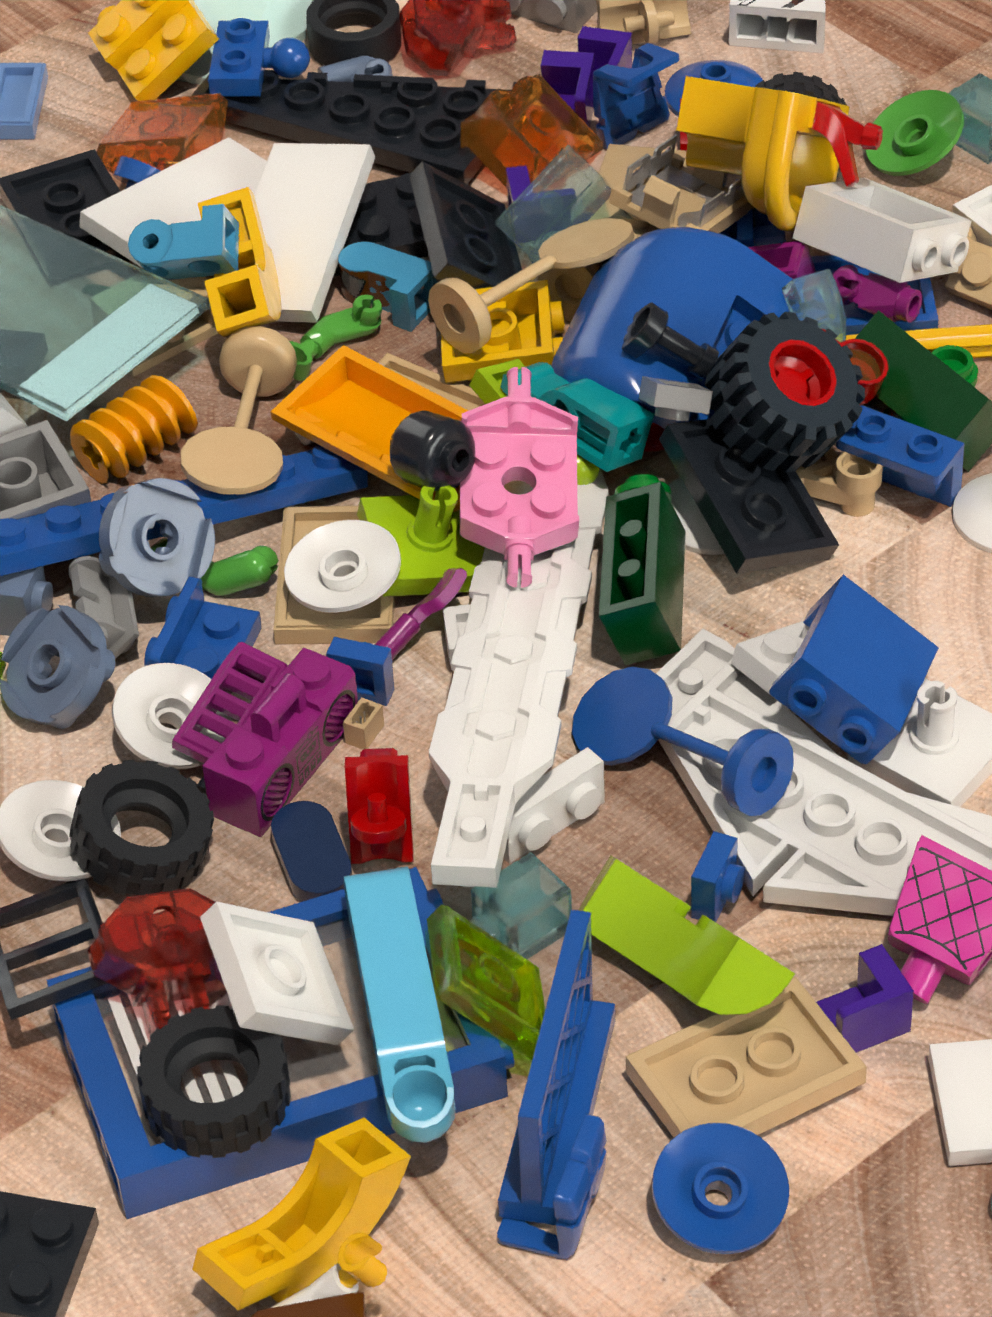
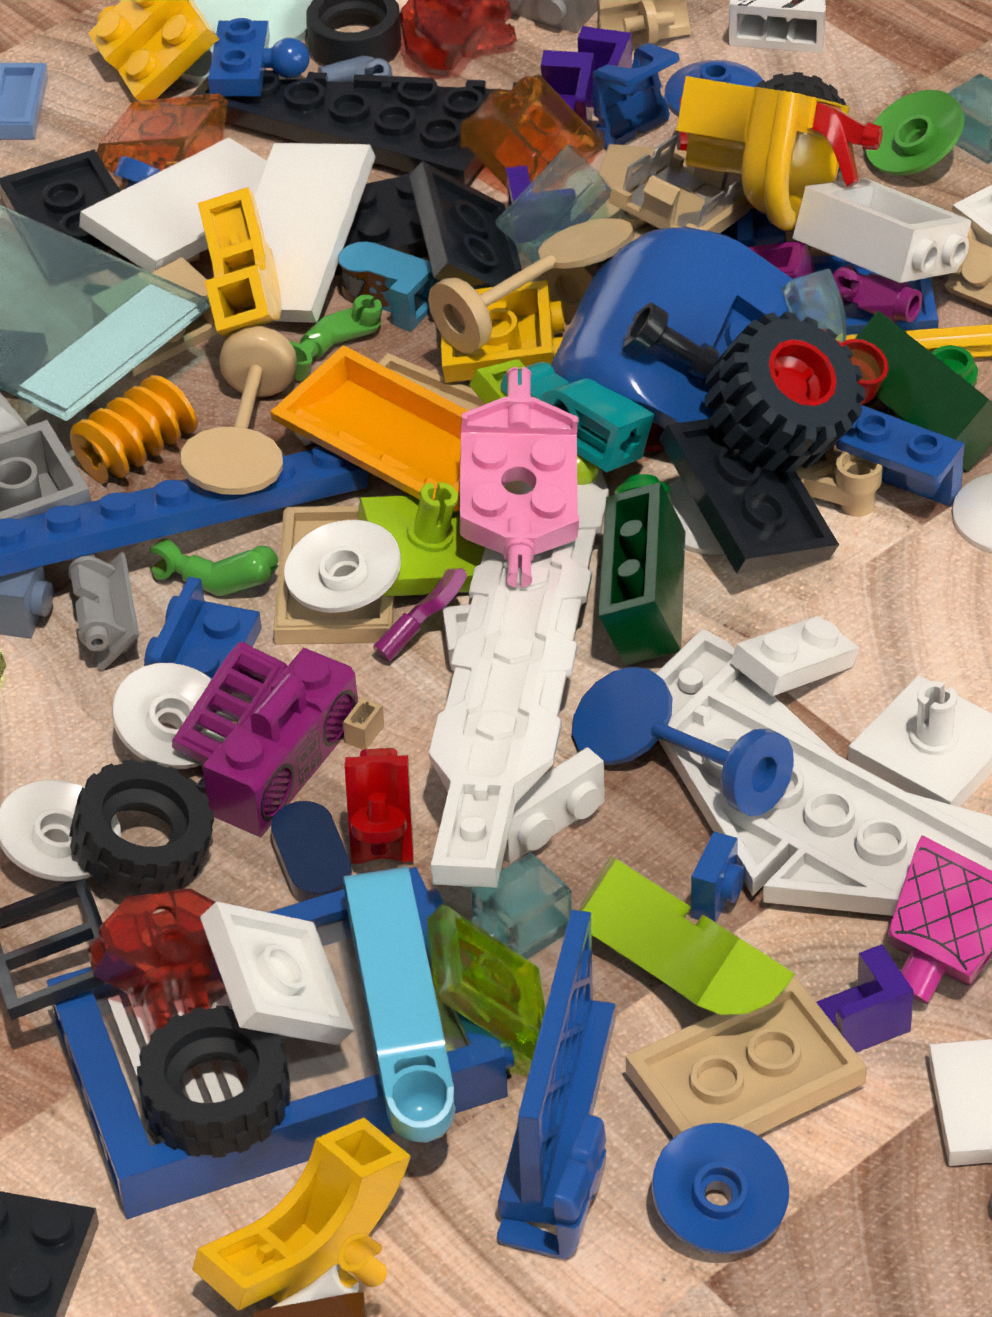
sand blue plate [0,605,115,729] -> none
plate [99,478,215,597] -> none
dark azure leg [128,204,239,280] -> none
blue plate [326,637,395,706] -> none
black head [390,410,476,492] -> none
light grey plate [639,376,713,421] -> none
blue panel [769,575,939,764] -> none

